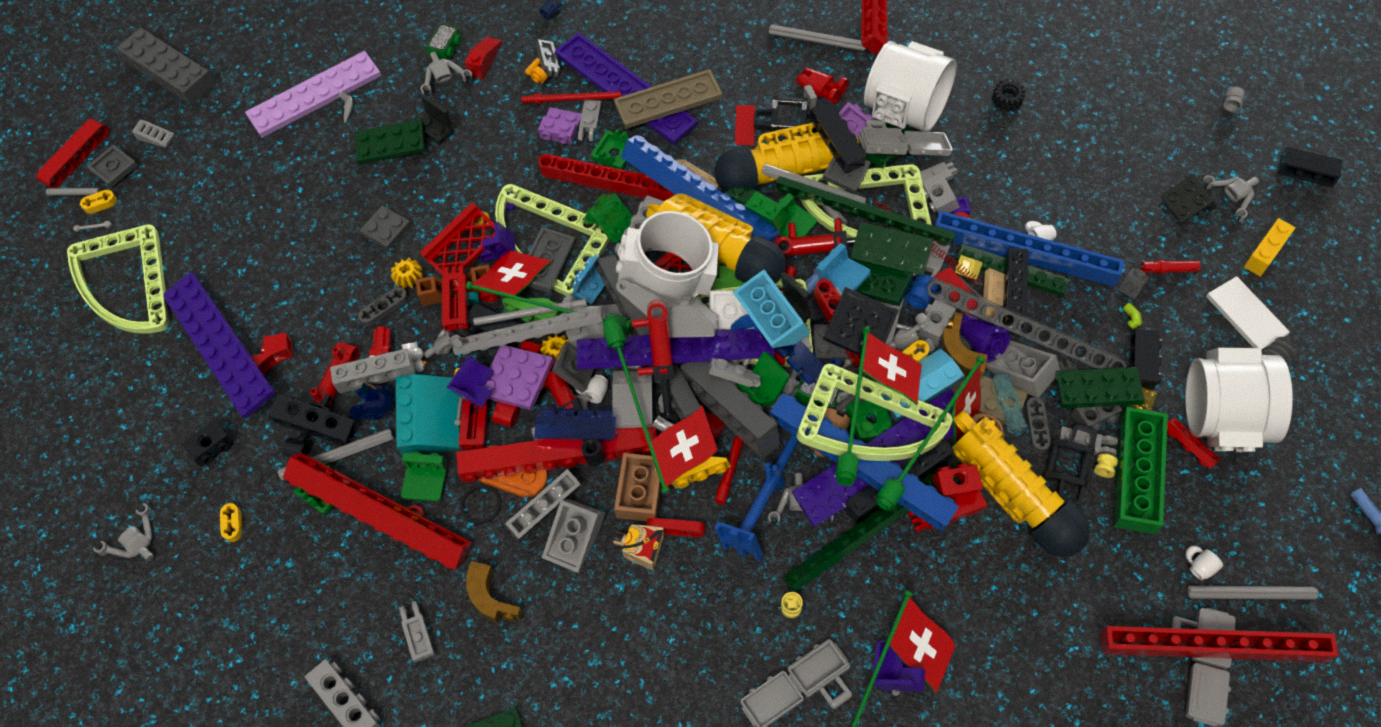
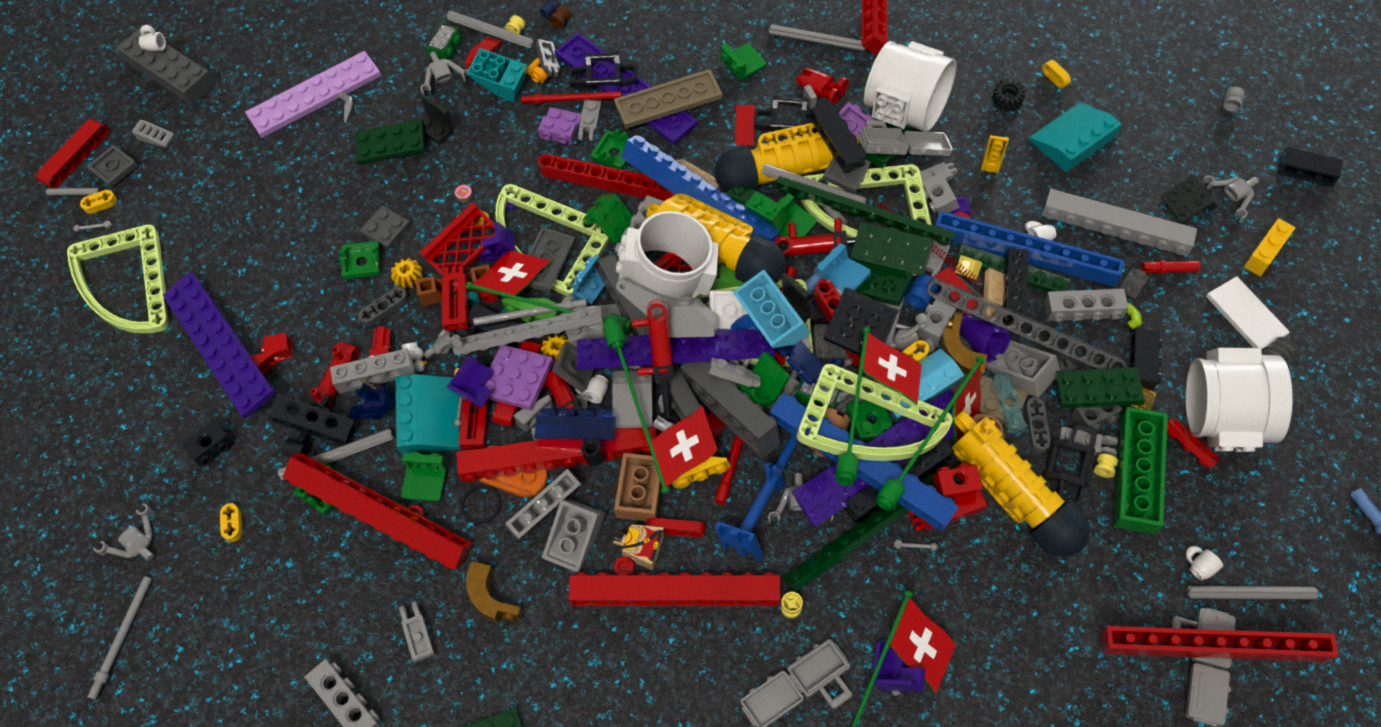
none -> light grey bar [87,577,152,700]
none -> white piece [139,25,166,51]
none -> green piece [339,241,380,279]
none -> light grey axle [446,10,534,48]
none -> tile [454,185,473,203]
none -> teal slope [466,48,527,102]
none -> light yellow wheel [505,15,526,34]
none -> light grey slope [513,395,554,432]
none -> reddish brown wheel [549,5,571,29]
none -> red brick [568,573,780,606]
none -> black bar [569,51,638,88]
none -> red tile [614,556,635,575]
none -> green bracket [720,43,766,81]
none -> light grey hinge [894,540,938,551]
none -> yellow slope [981,135,1009,173]
none -> teal slope [1029,103,1122,173]
none -> yellow beam [1042,60,1071,88]
none -> light grey brick [1042,189,1197,256]
none -> light grey brick [1044,289,1128,322]

